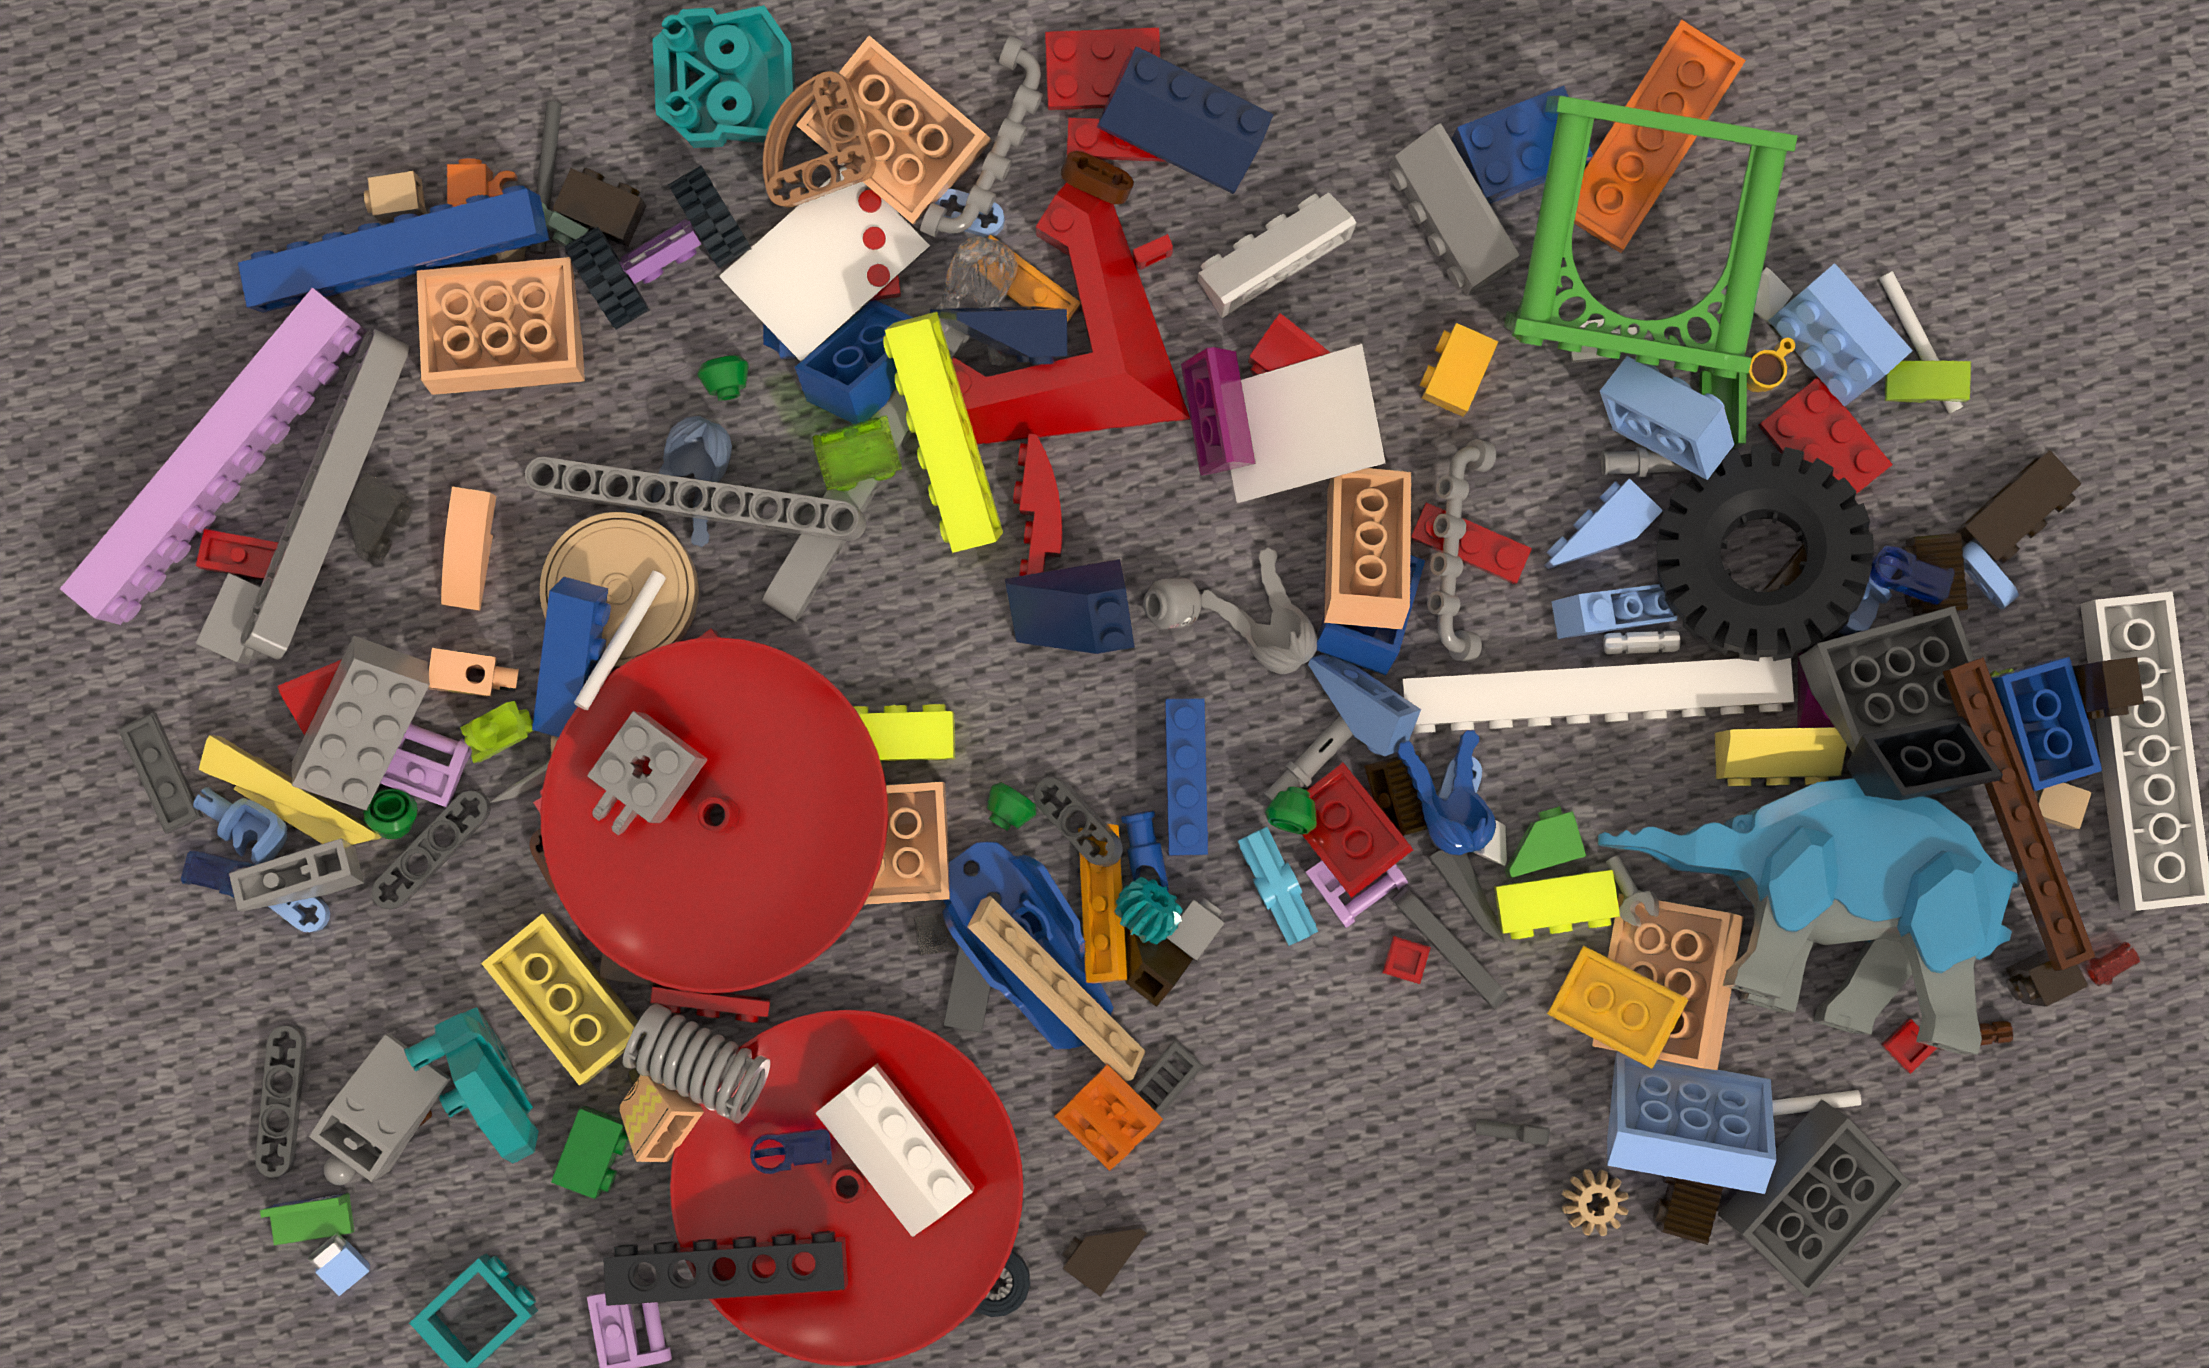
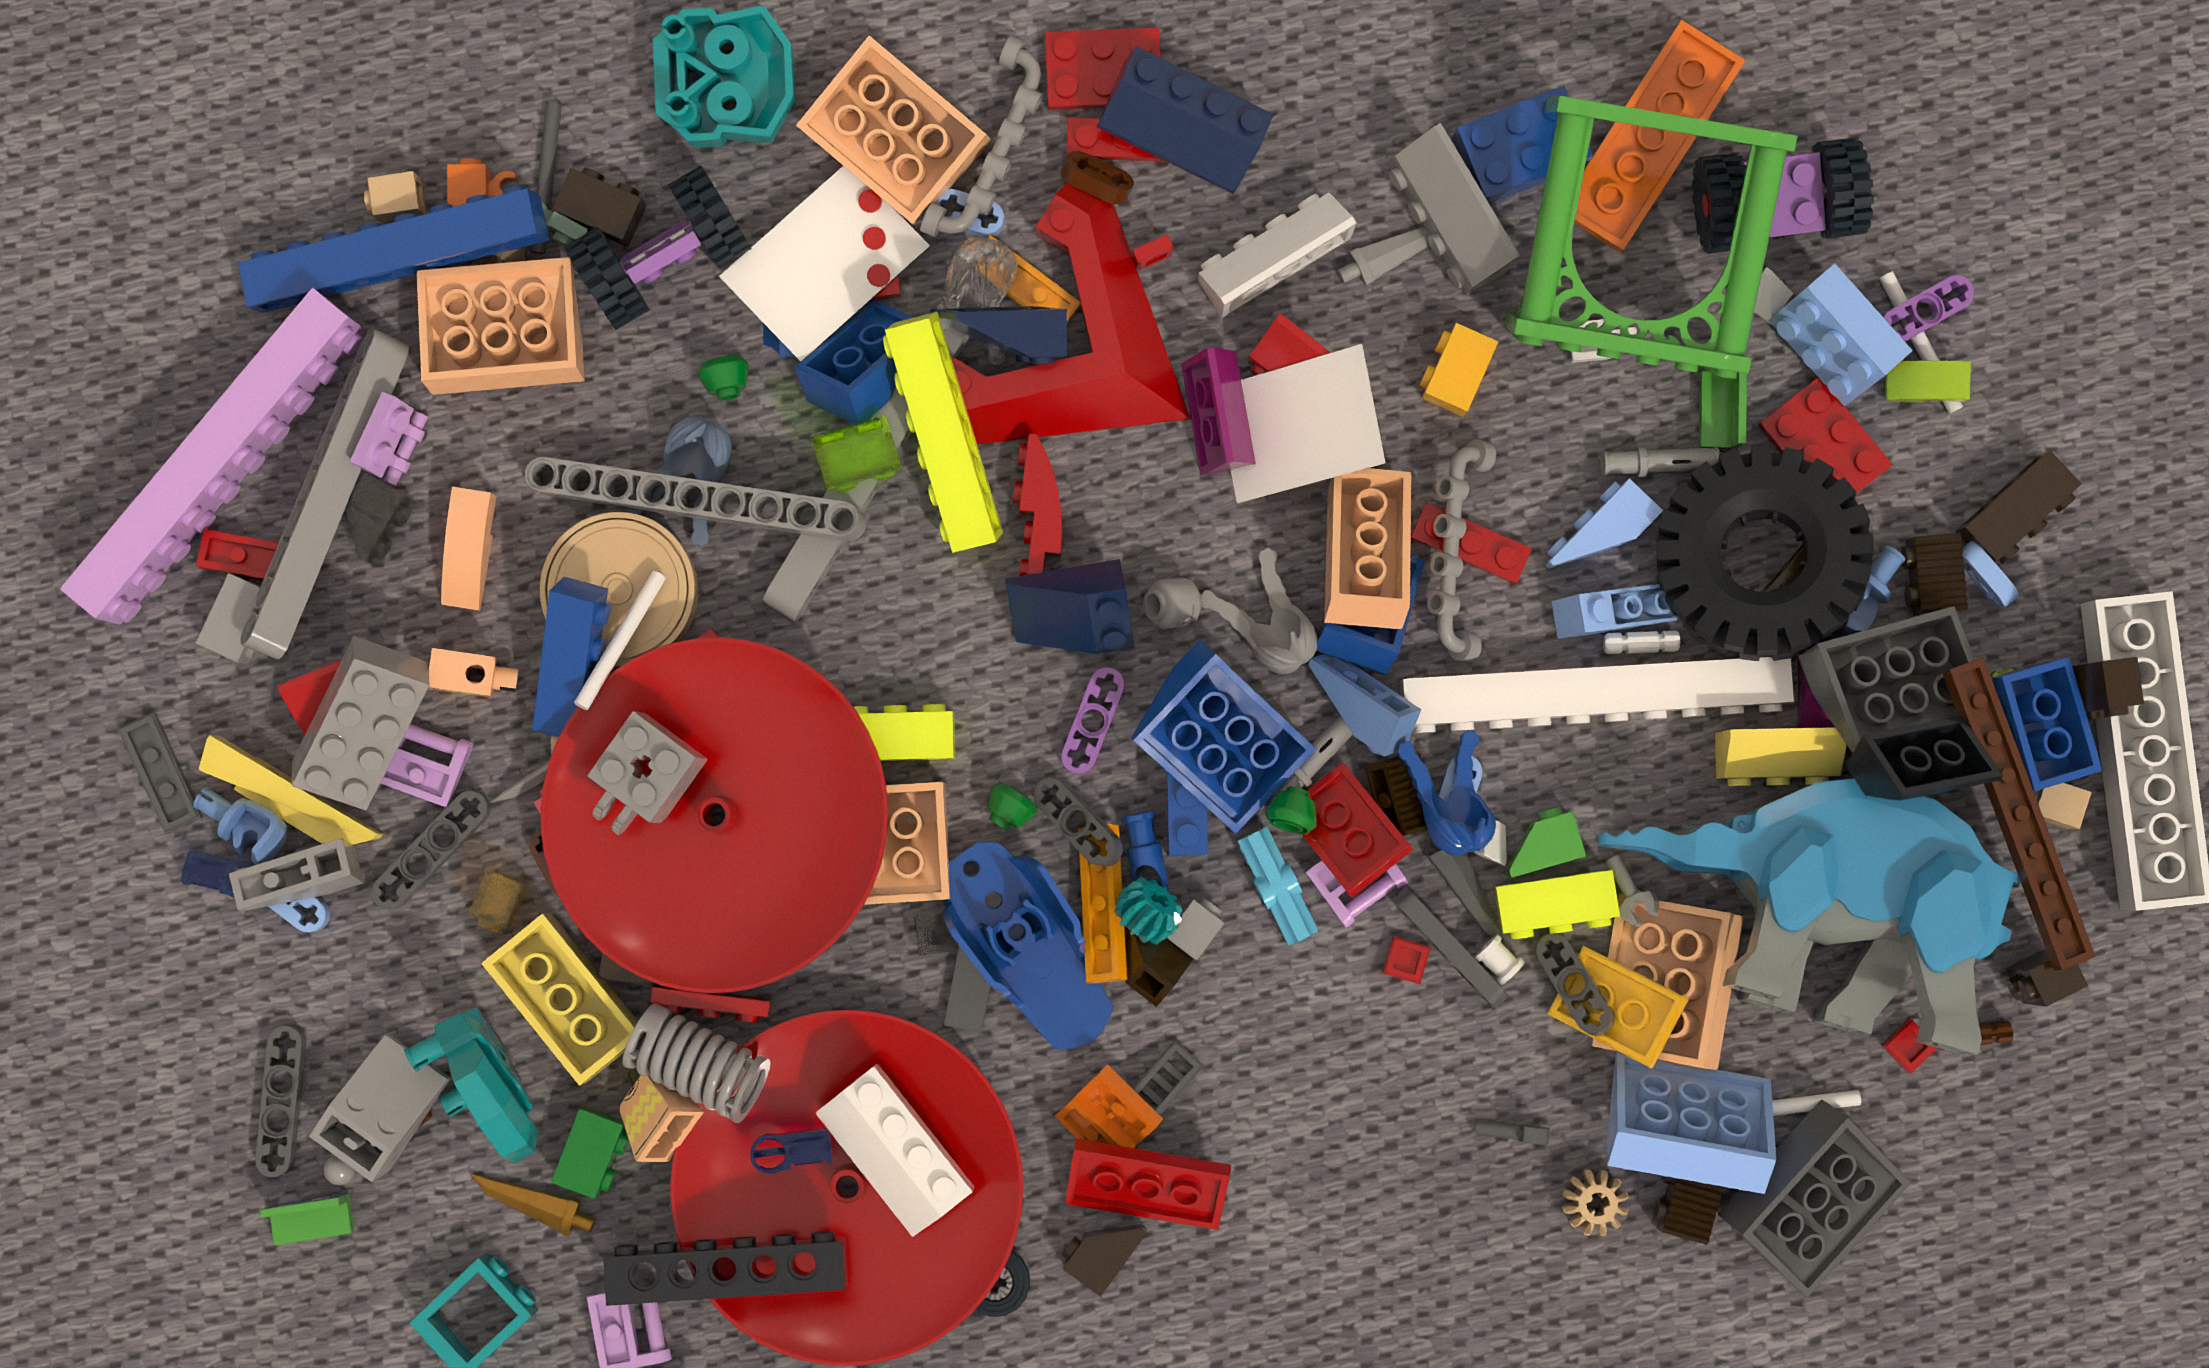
light blue piece [308,1233,370,1296] -> none
green cone [363,789,418,839] -> none
lime hips [460,701,534,763] -> none
medium nougat beam [763,71,876,208] -> none
tan tile [967,896,1145,1082] -> none
light blue brick [1600,356,1734,480] -> none
piece [1747,338,1795,392] -> none
clear blue piece [1870,546,1954,604] -> none
clear red pin [2086,942,2140,986] -> none
none -> lavender plate [349,392,428,486]
none -> clear yellow brick [469,870,529,932]
none -> pearl gold bar [469,1173,596,1237]
none -> medium lavender beam [1061,667,1124,774]
none -> red plate [1065,1138,1231,1230]
none -> blue slope [1131,639,1316,833]
none -> light grey bar [1337,226,1431,286]
none -> white bush [1473,934,1525,986]
none -> dark grey beam [1536,933,1615,1036]
none -> black plate [1692,137,1874,254]
none -> medium lavender beam [1881,275,1974,342]

